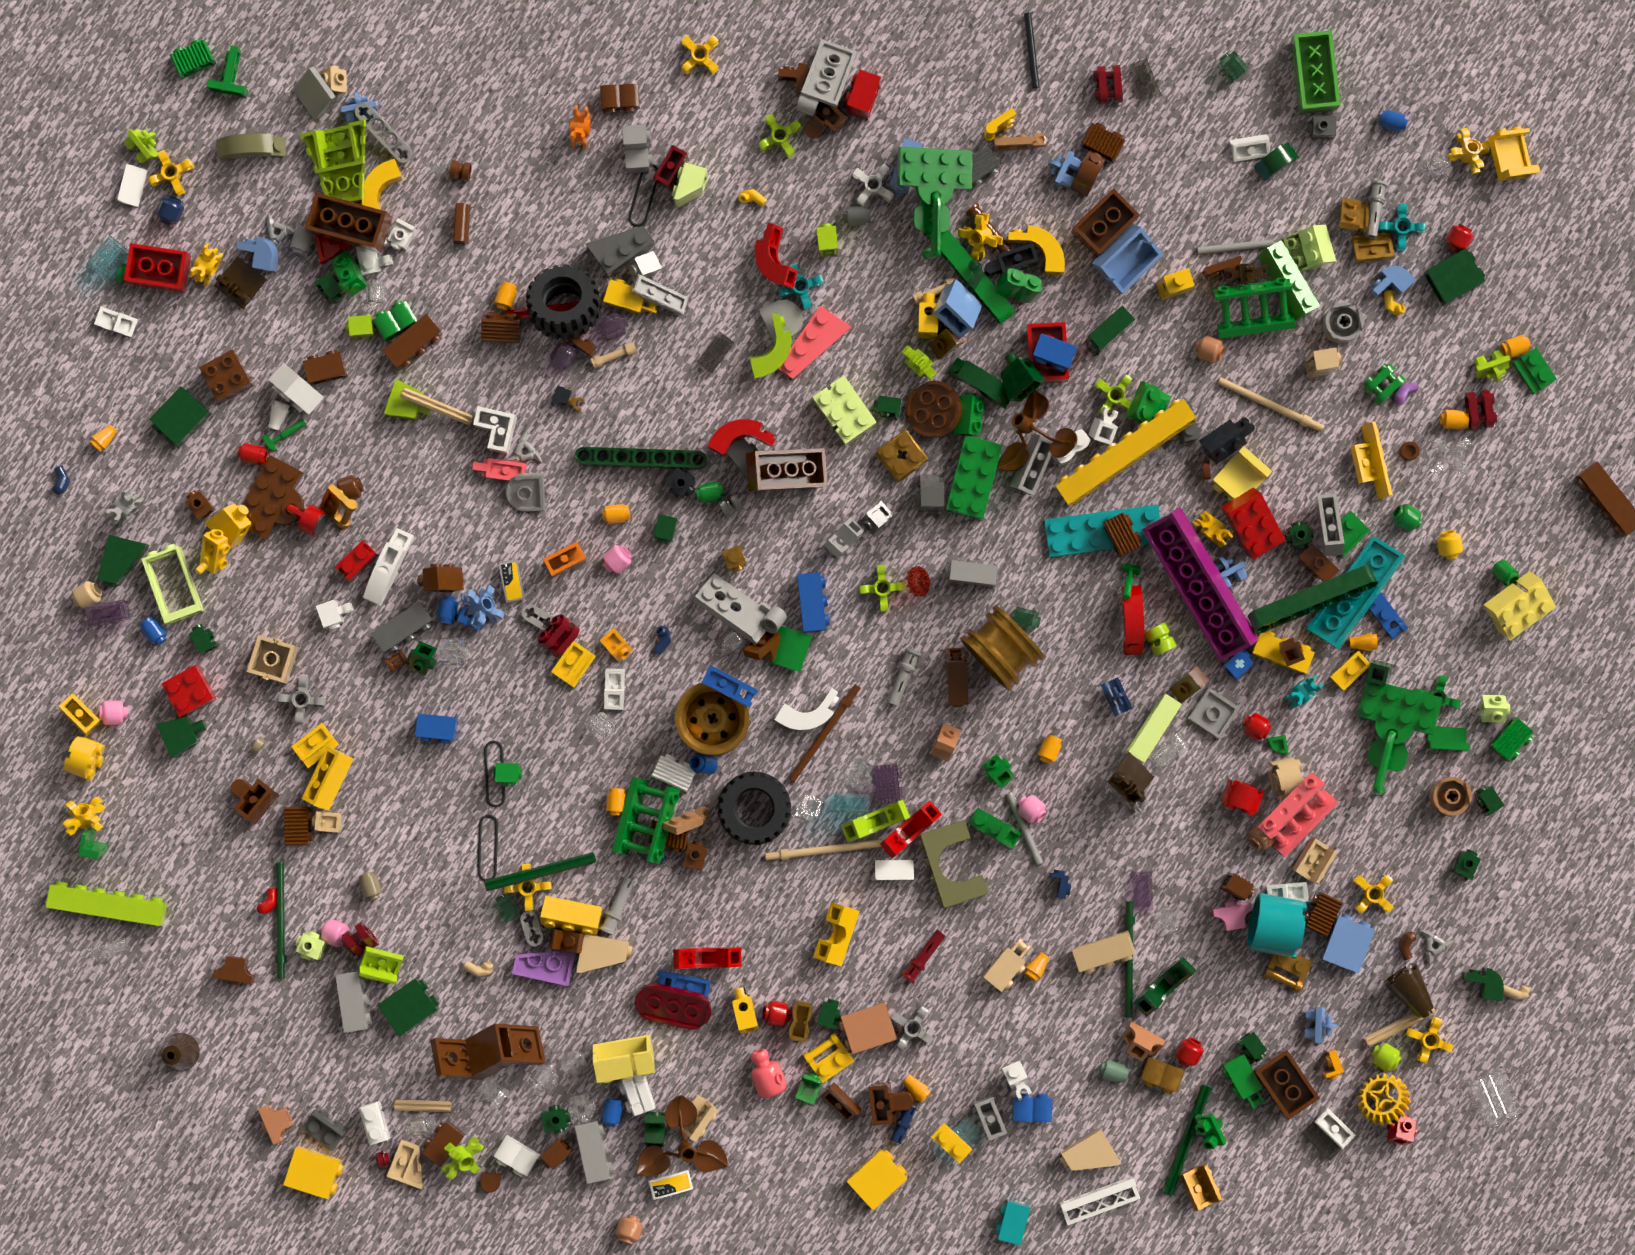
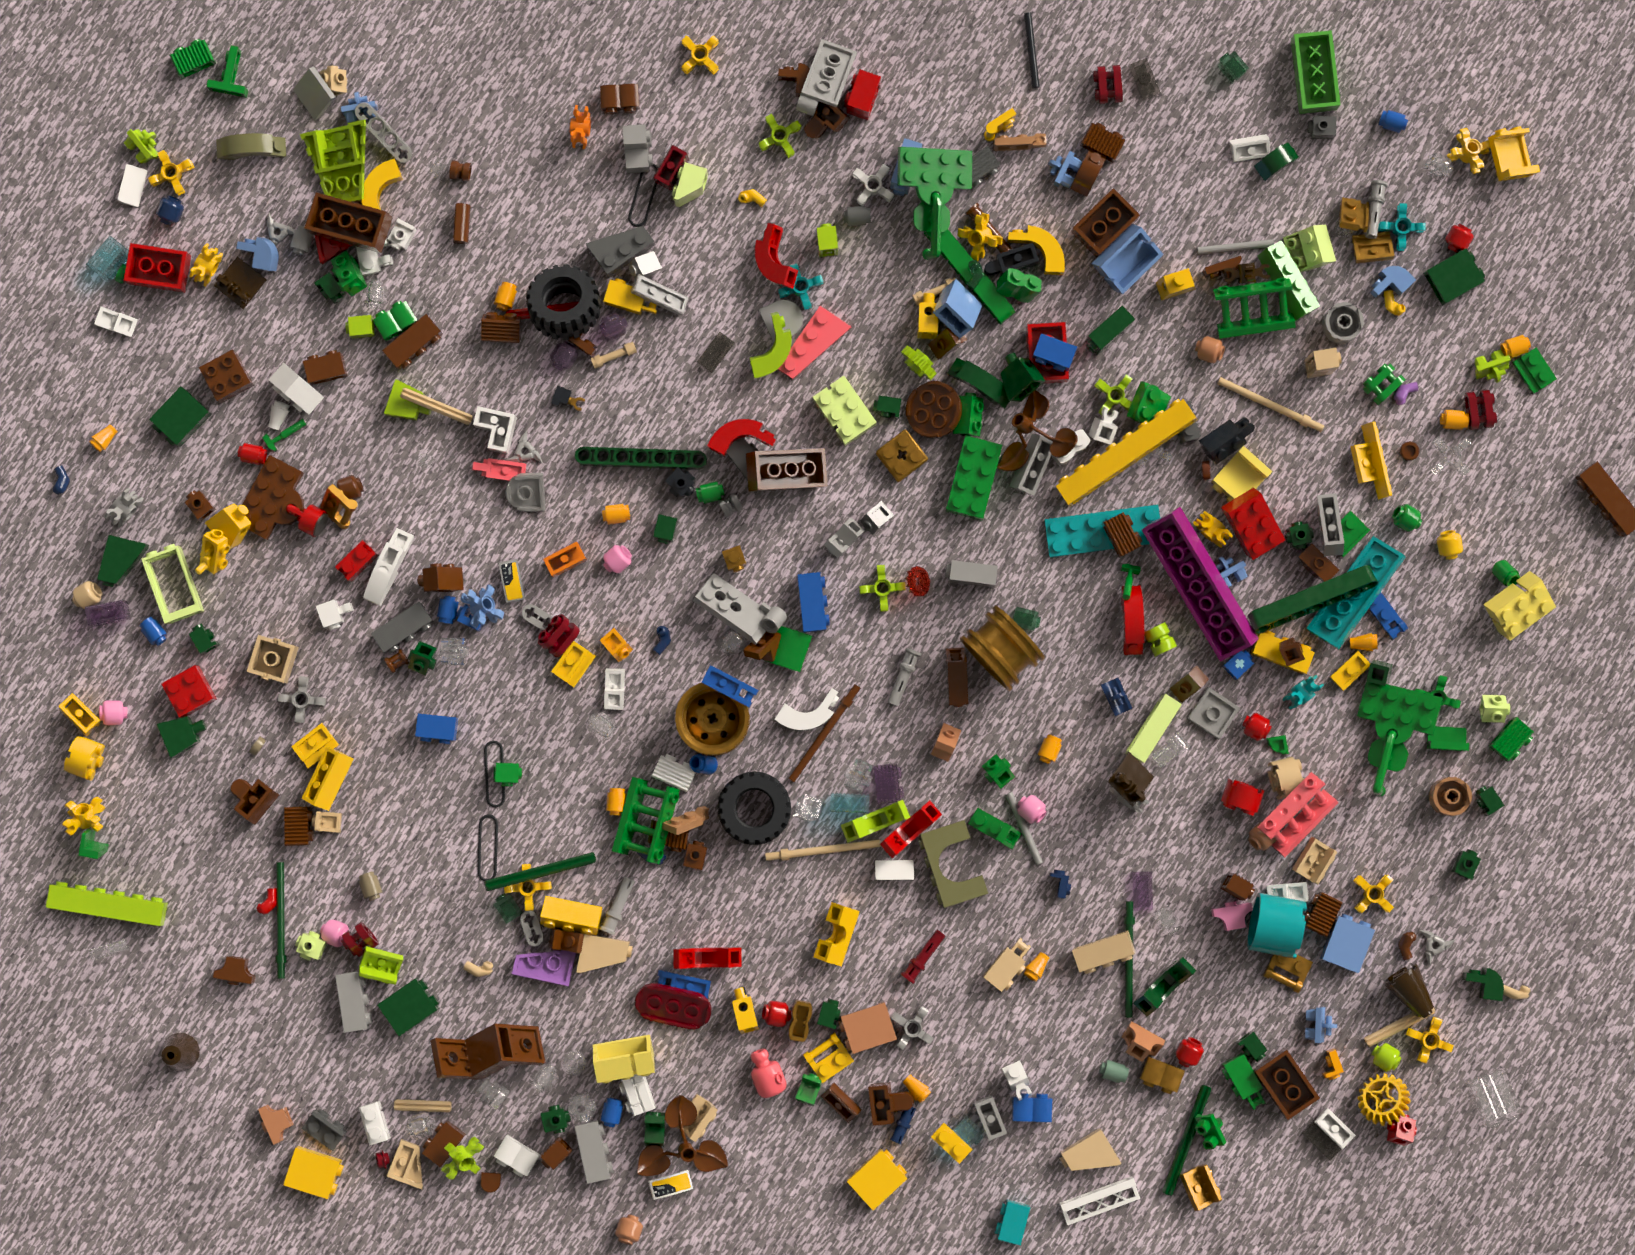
dark grey wedge [915,474,944,512] -> none

